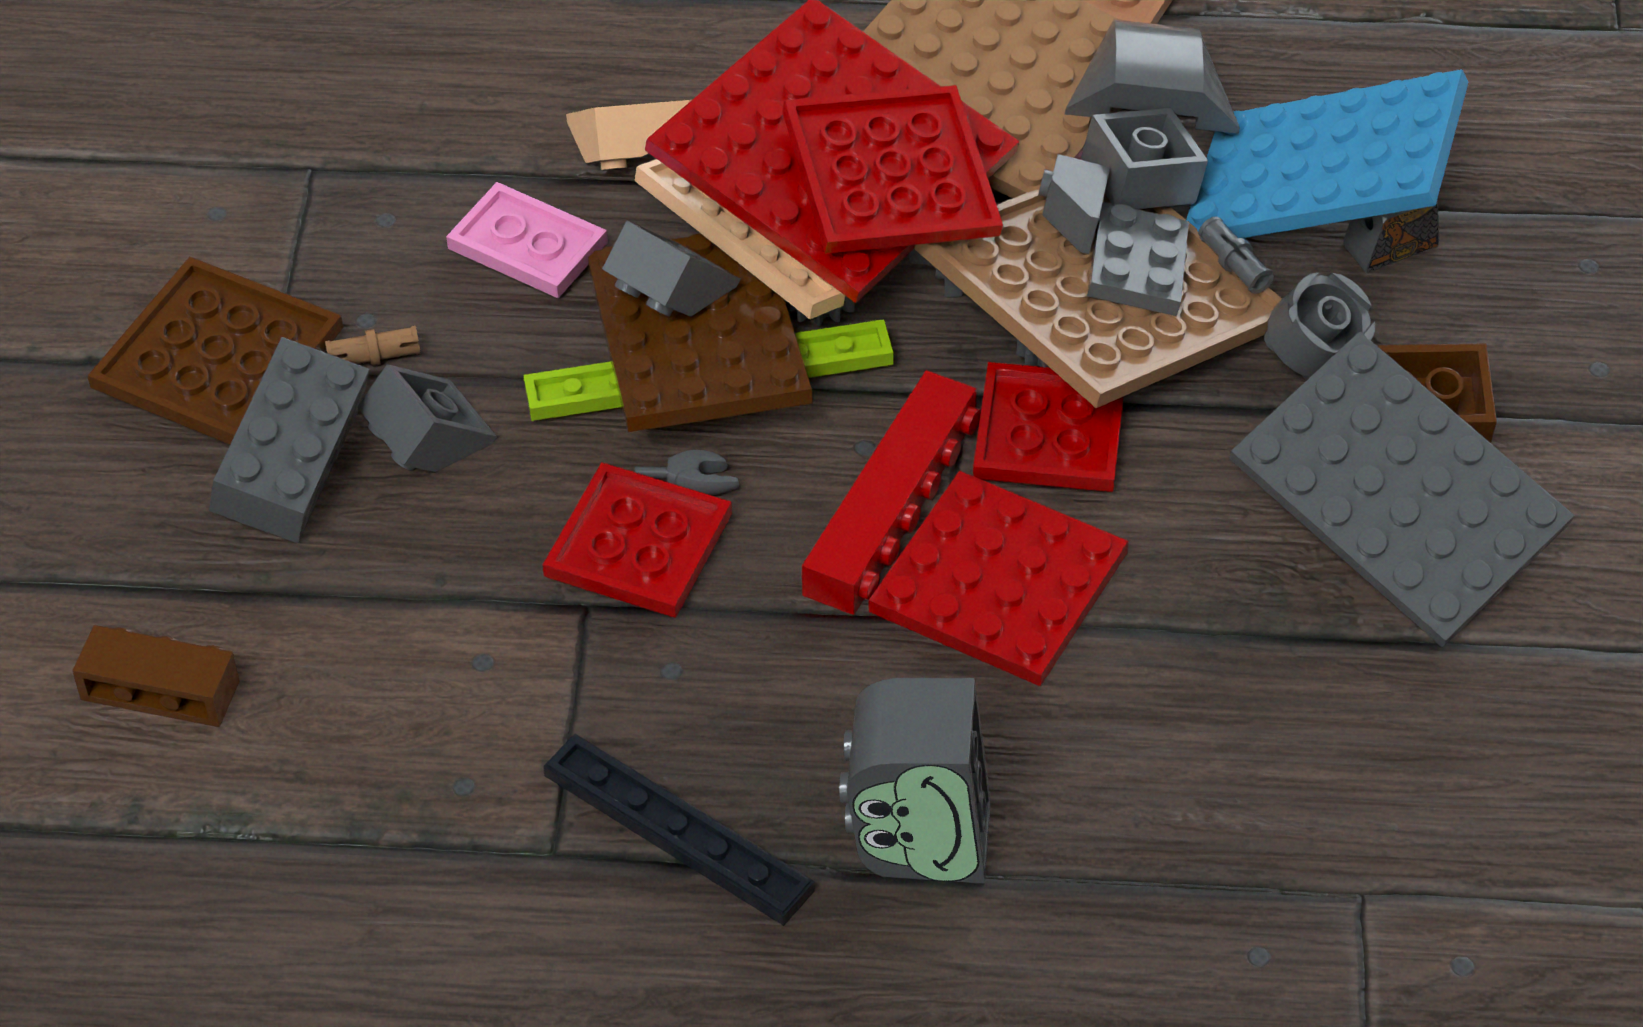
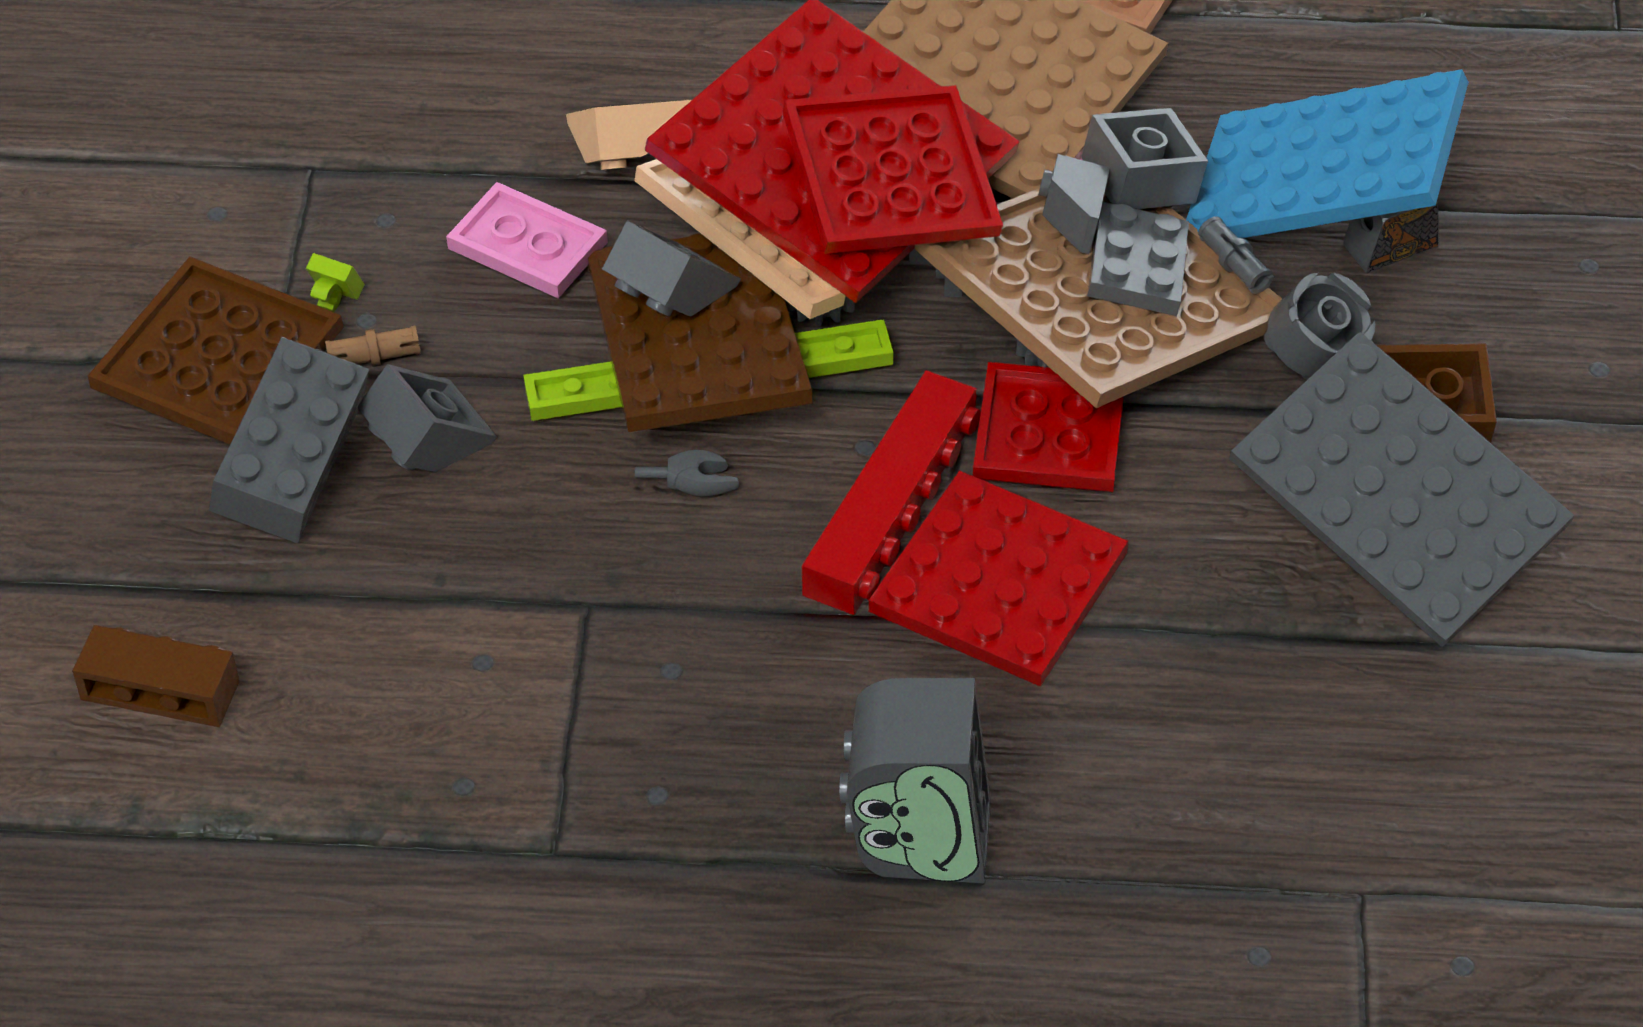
red plate [543,462,732,618] -> none
black tile [543,734,815,926] -> none
dark grey wedge [1065,19,1240,134] -> none
none -> lime tile [306,253,365,312]

